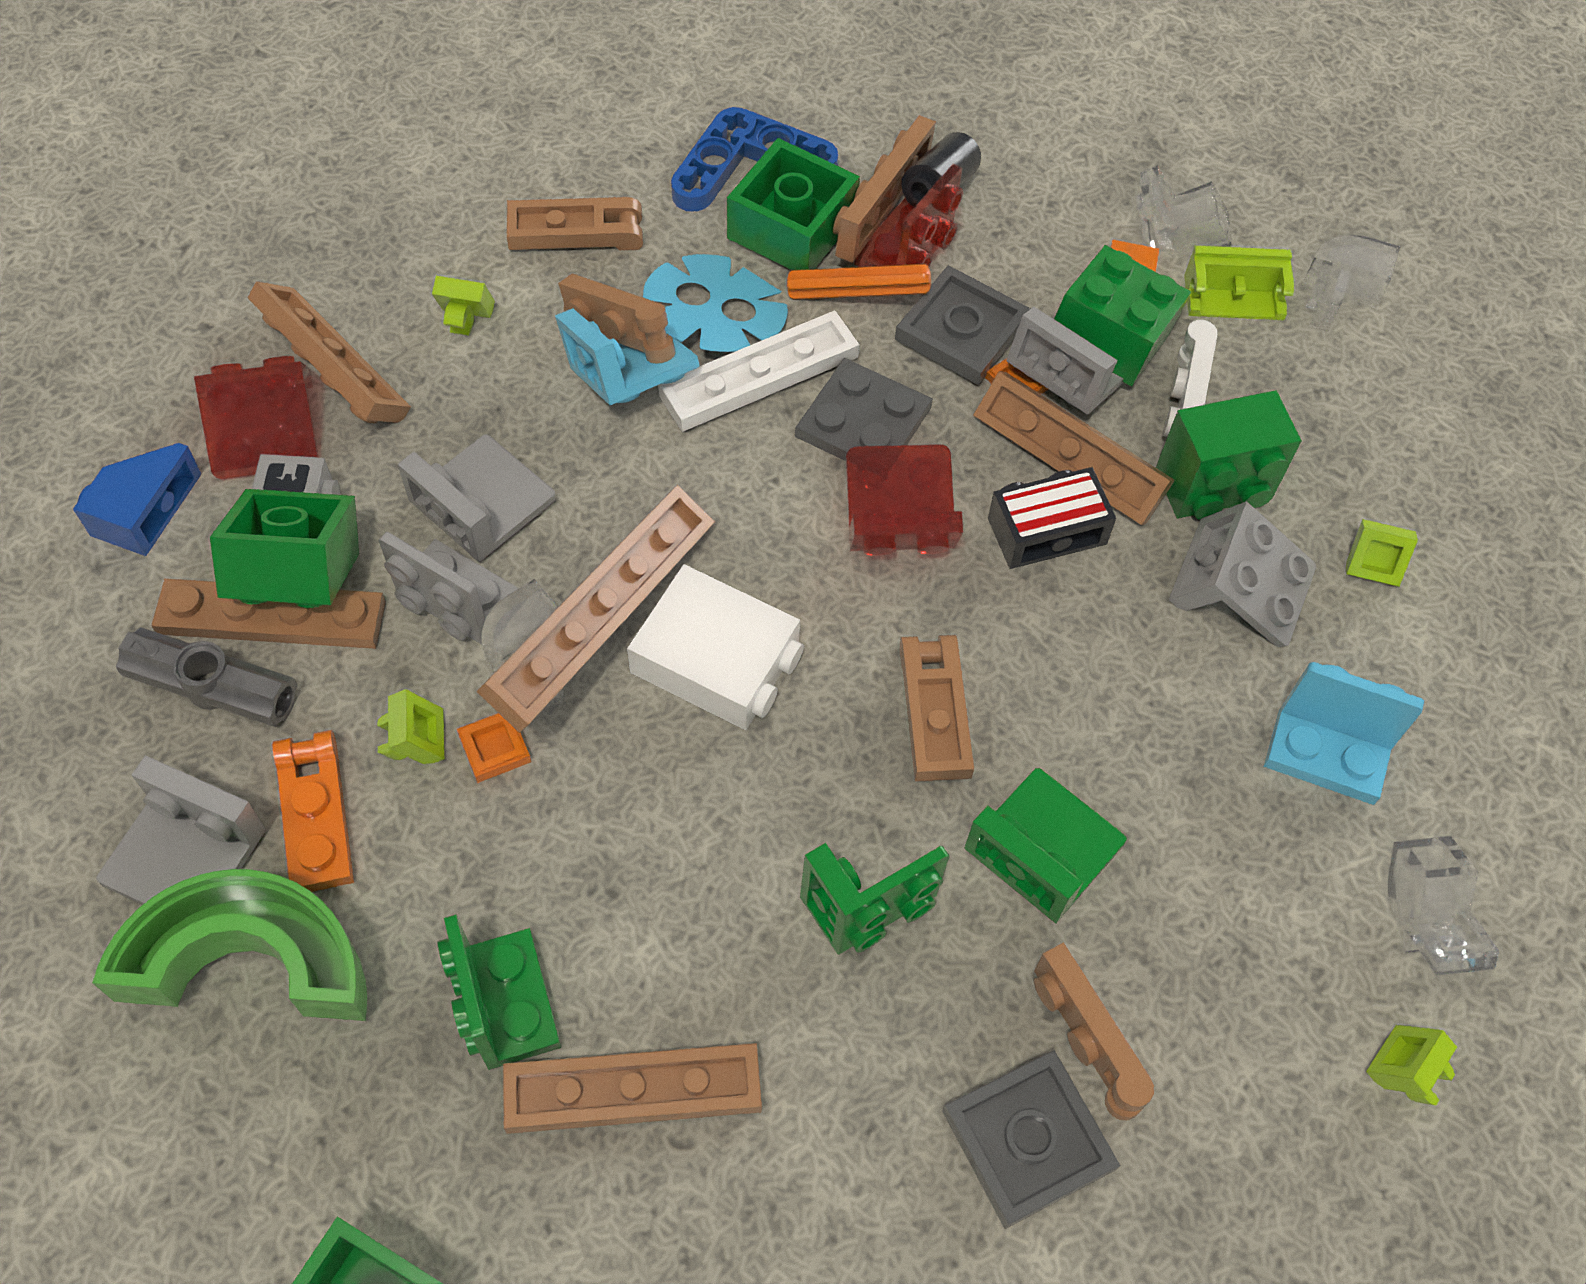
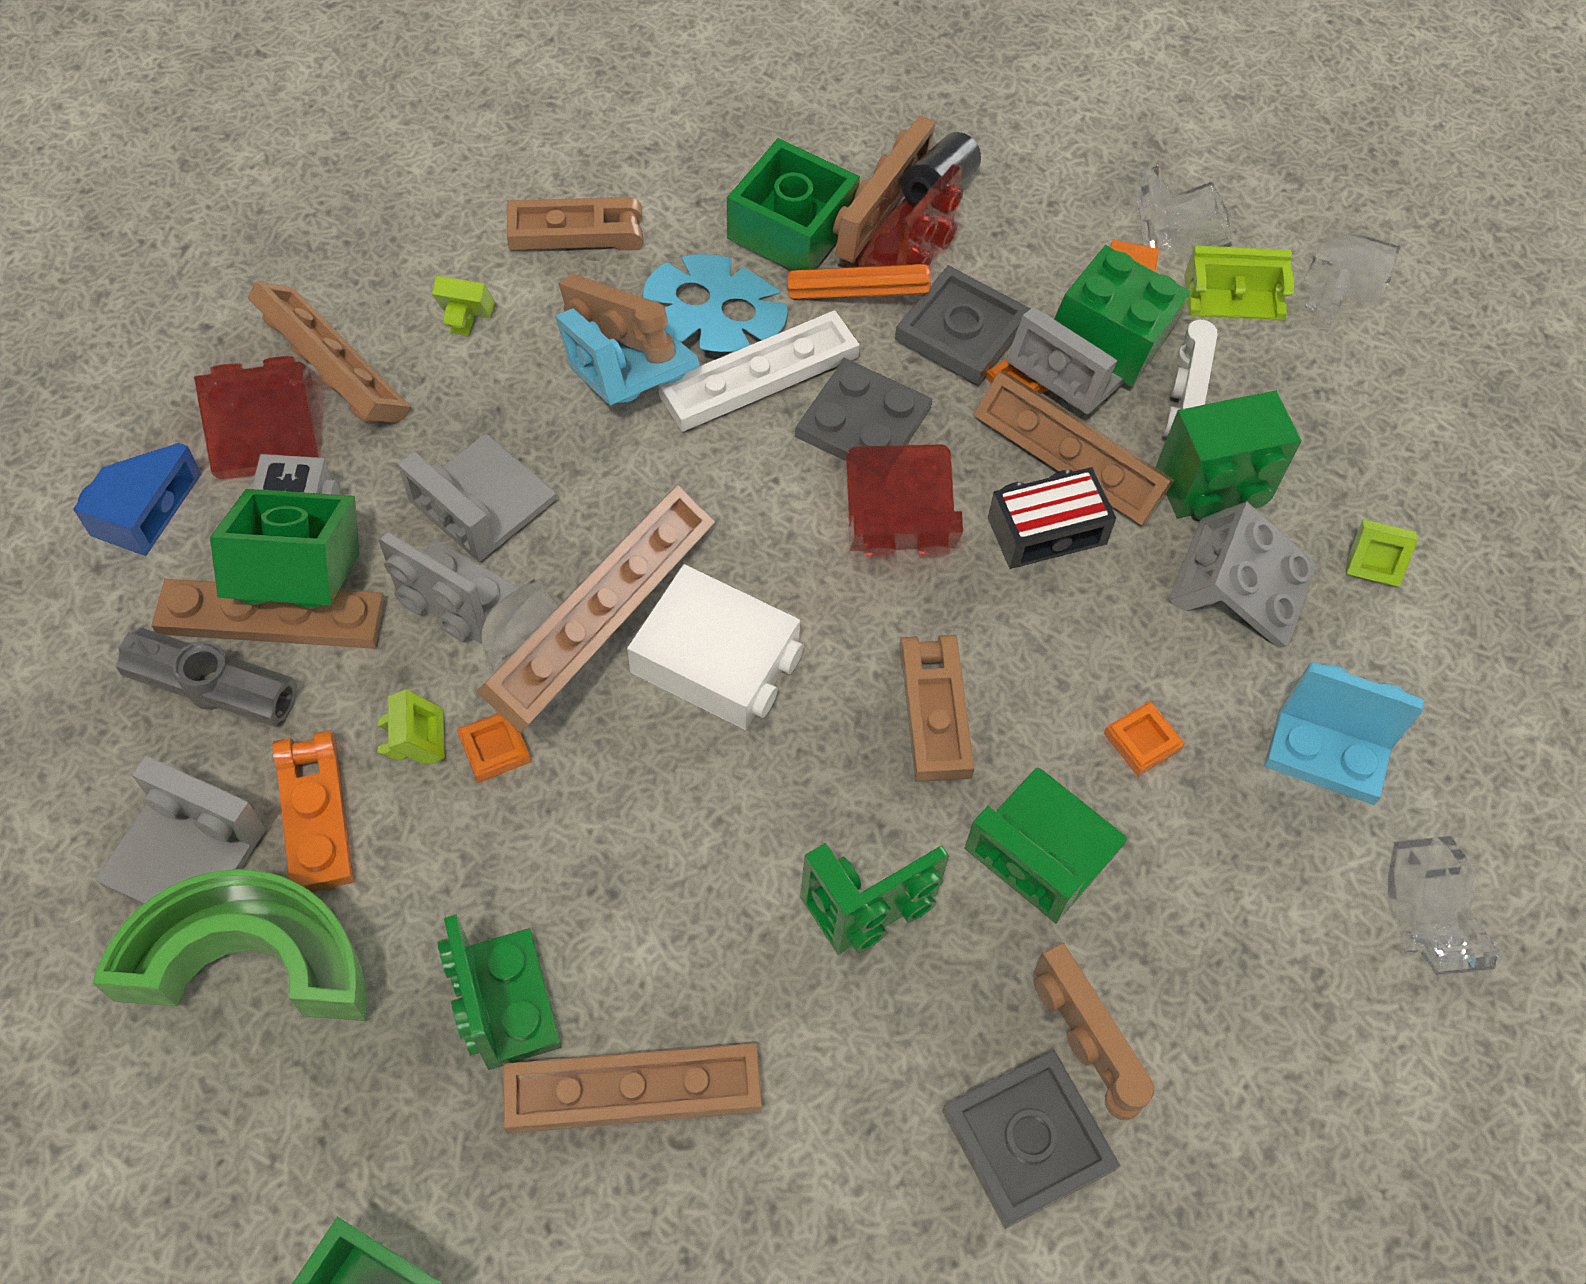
blue beam [671,107,838,212] -> none
lime tile [1366,1025,1457,1106] -> none
none -> orange tile [1103,701,1185,777]

